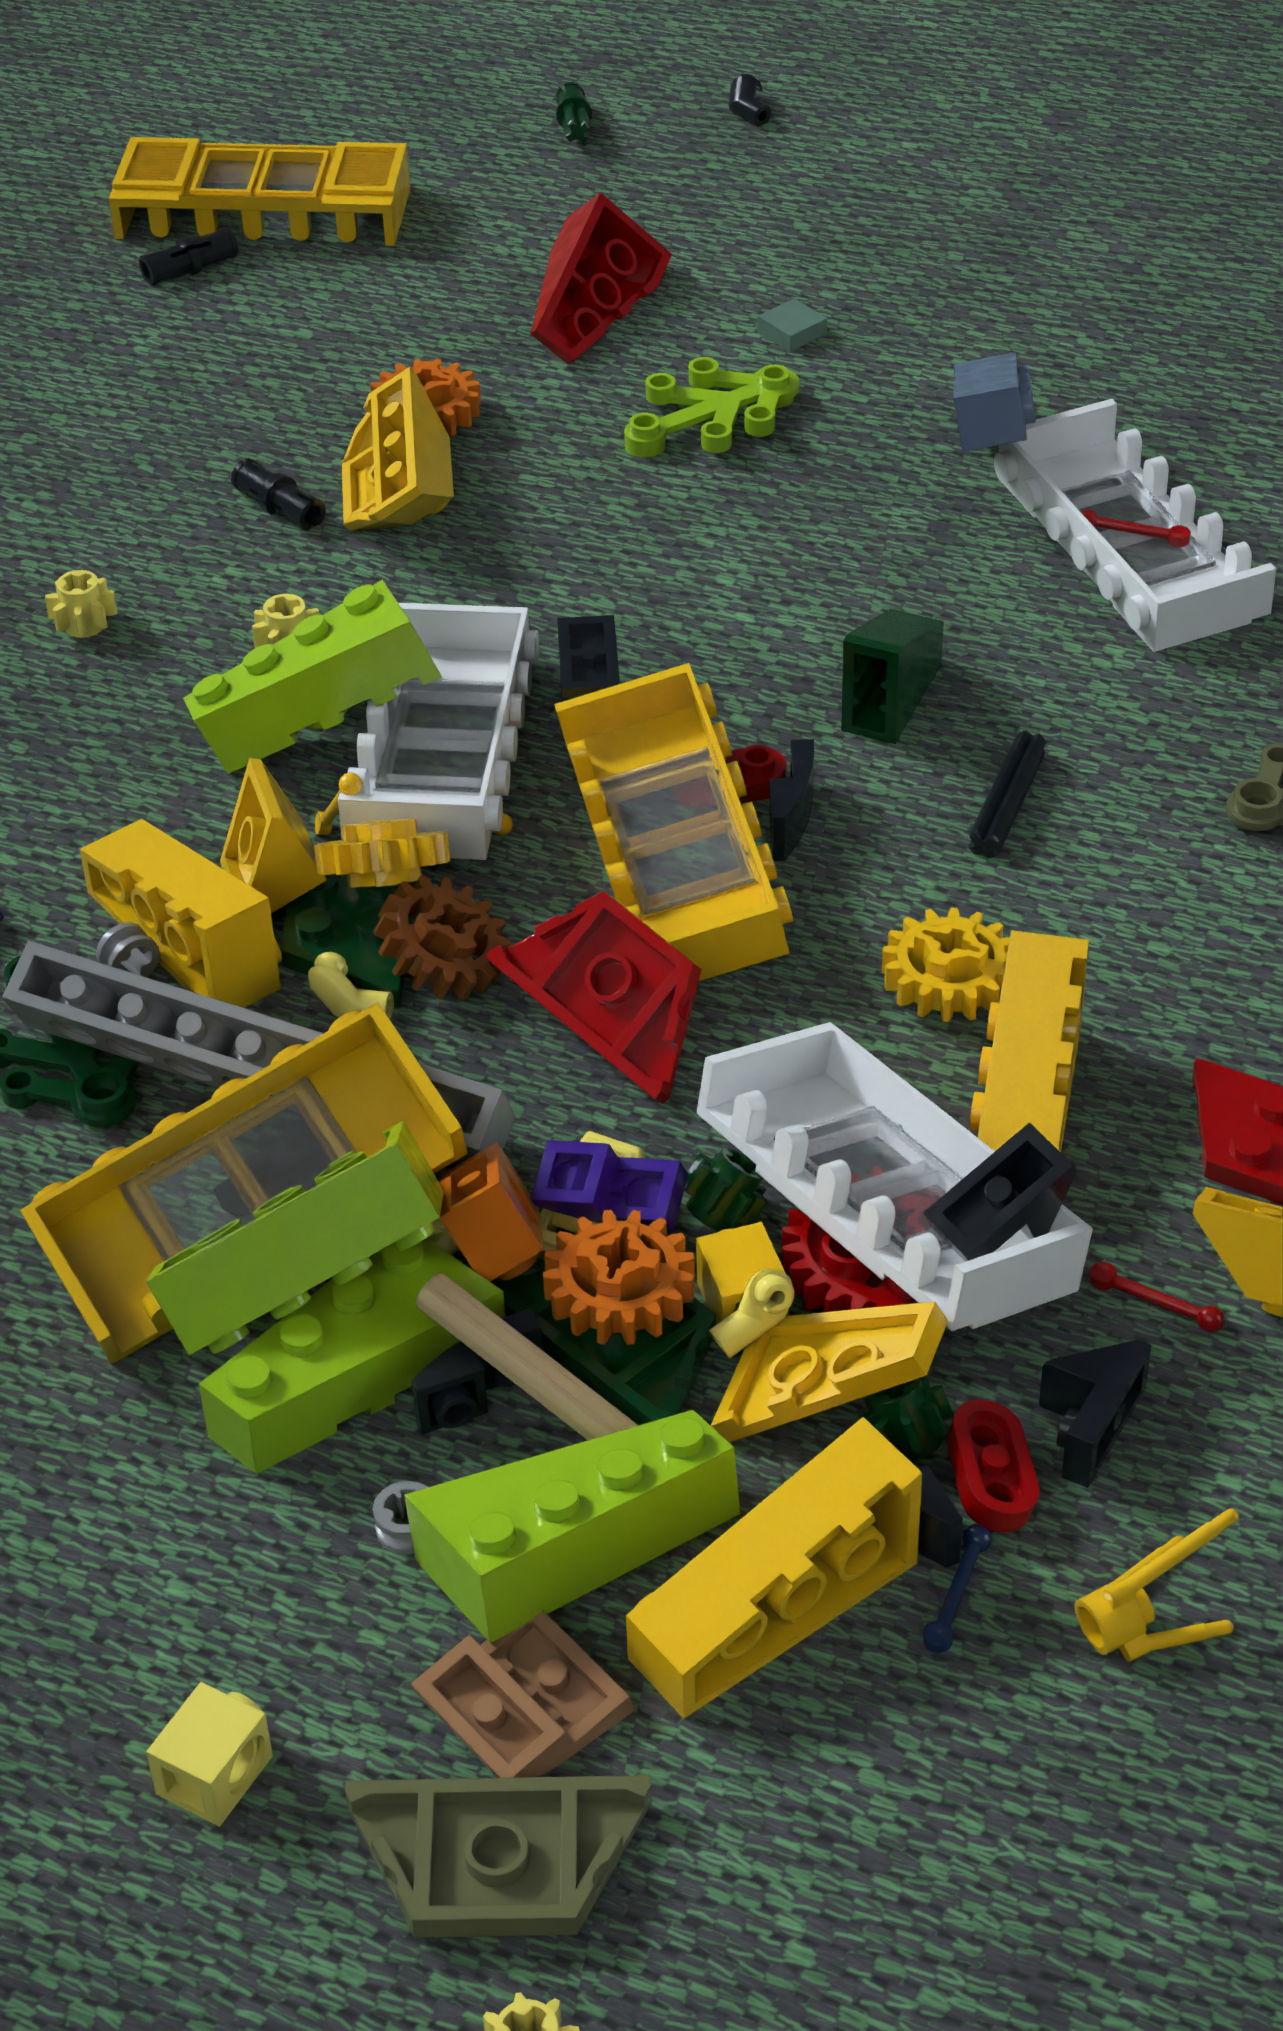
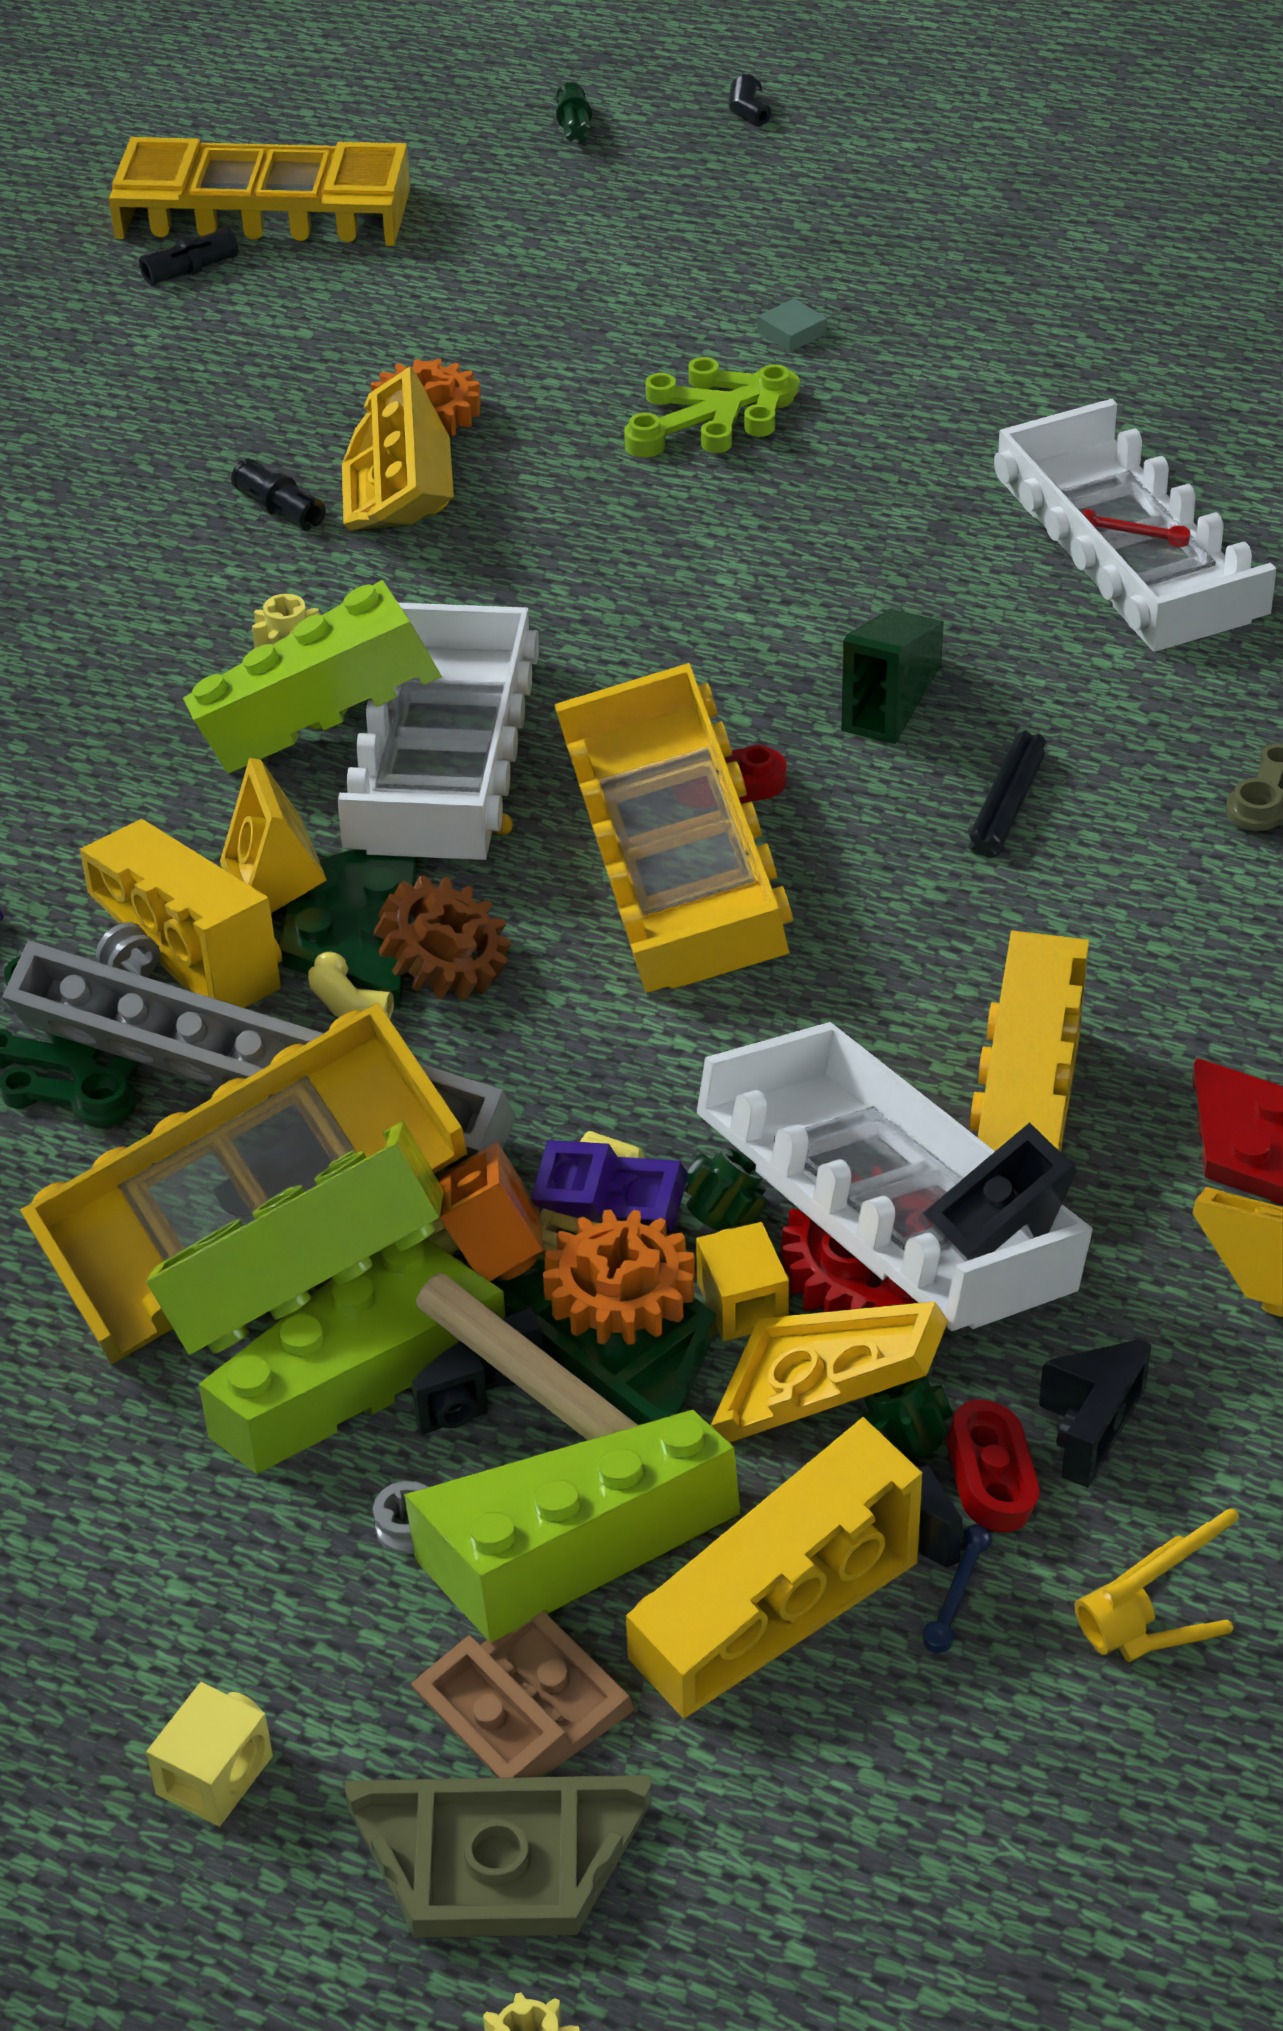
light yellow gear [45,570,117,638] -> none
yellow gear [314,818,450,888] -> none
yellow hinge [315,773,363,835] -> none
red wing [485,891,702,1104] -> none
red wedge [530,192,672,364] -> none
black hinge [557,615,620,744] -> none
light yellow arm [709,1269,794,1359] -> none
black slope [769,739,814,861] -> none
yellow gear [882,907,1010,1022] -> none
sand blue brick [953,352,1036,452] -> none
red hinge [1089,1262,1225,1332] -> none

